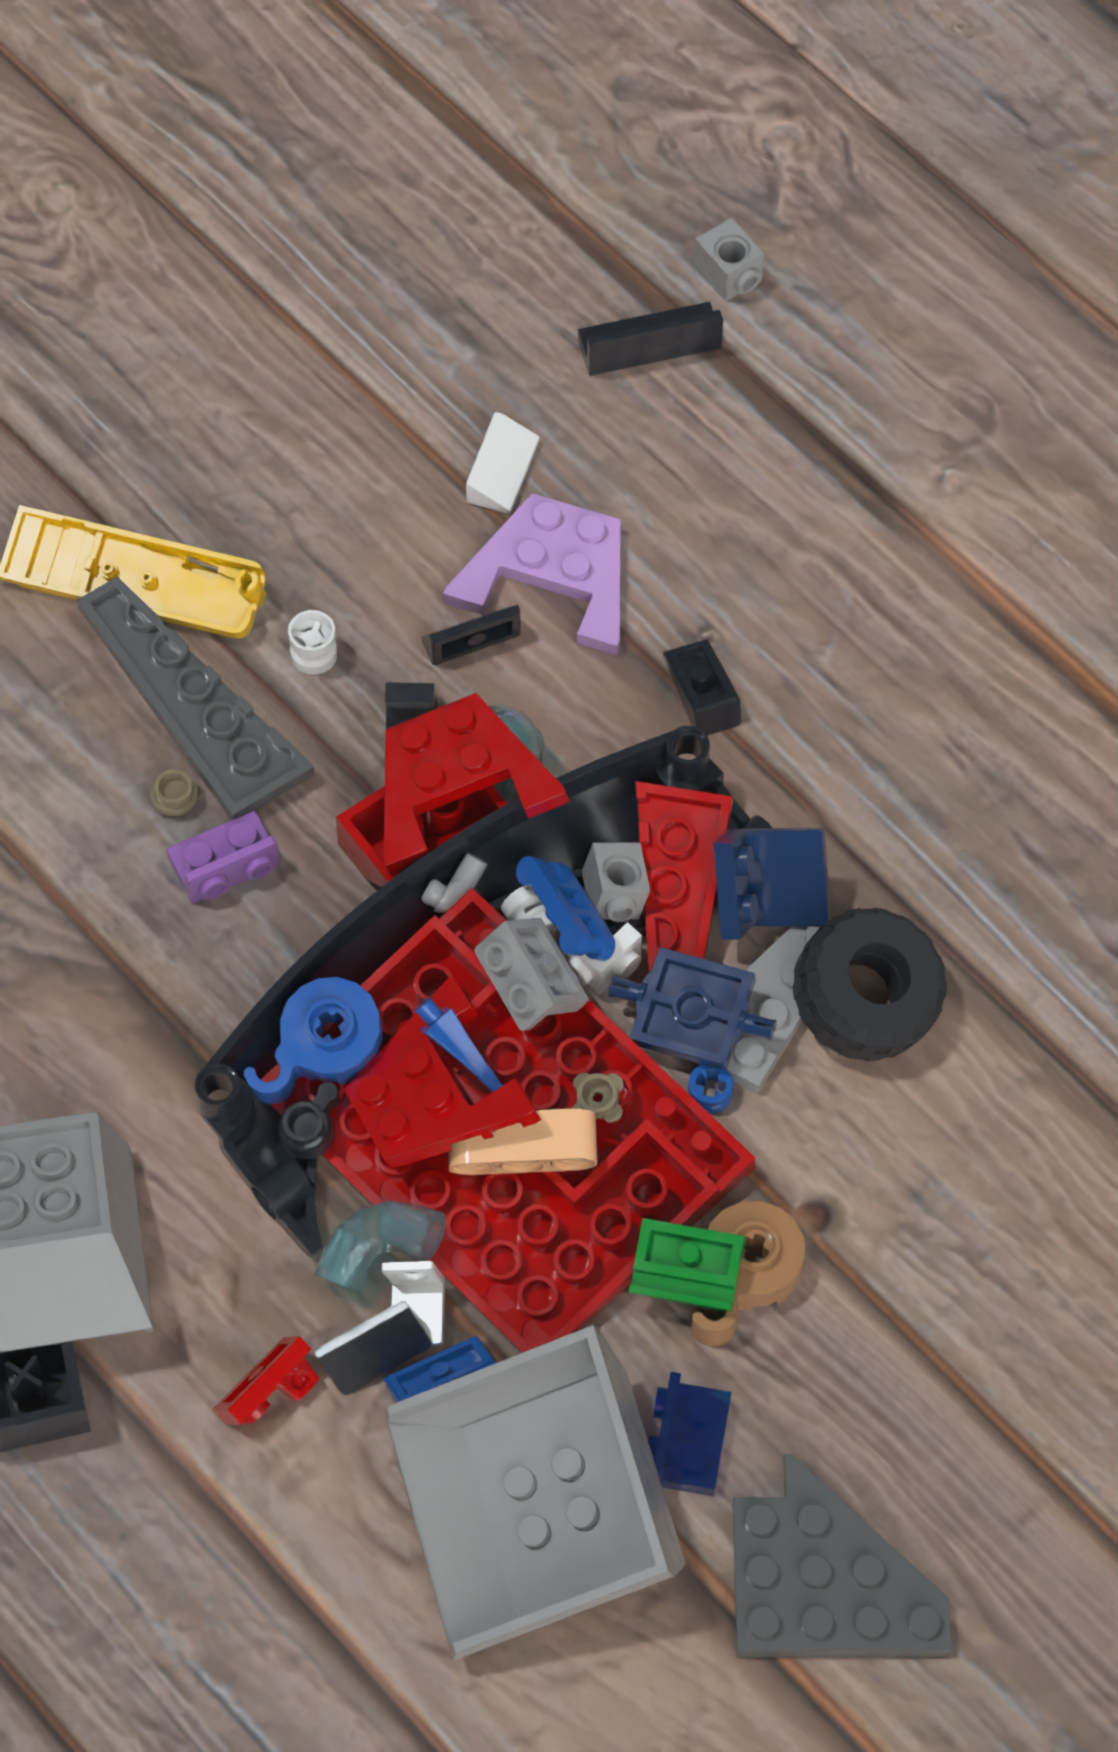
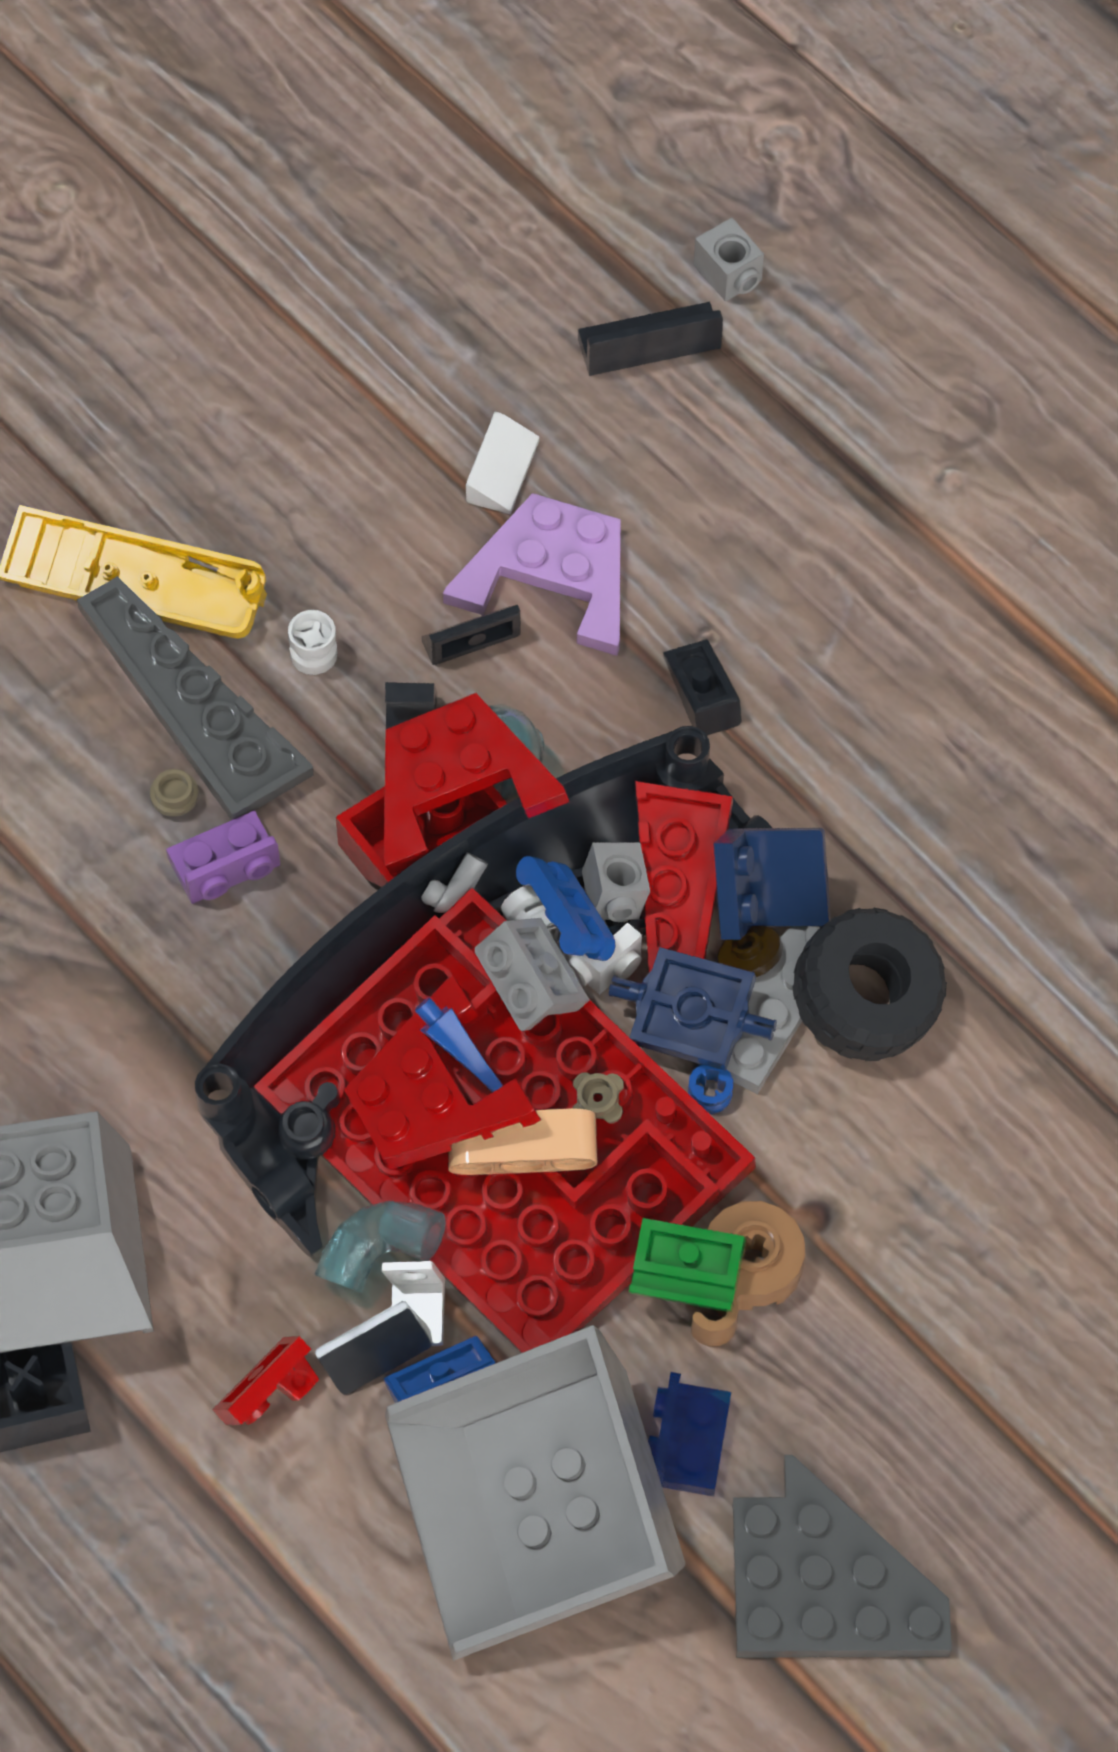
blue piece [244,977,383,1104] -> none
none -> dark brown piece [718,926,783,977]

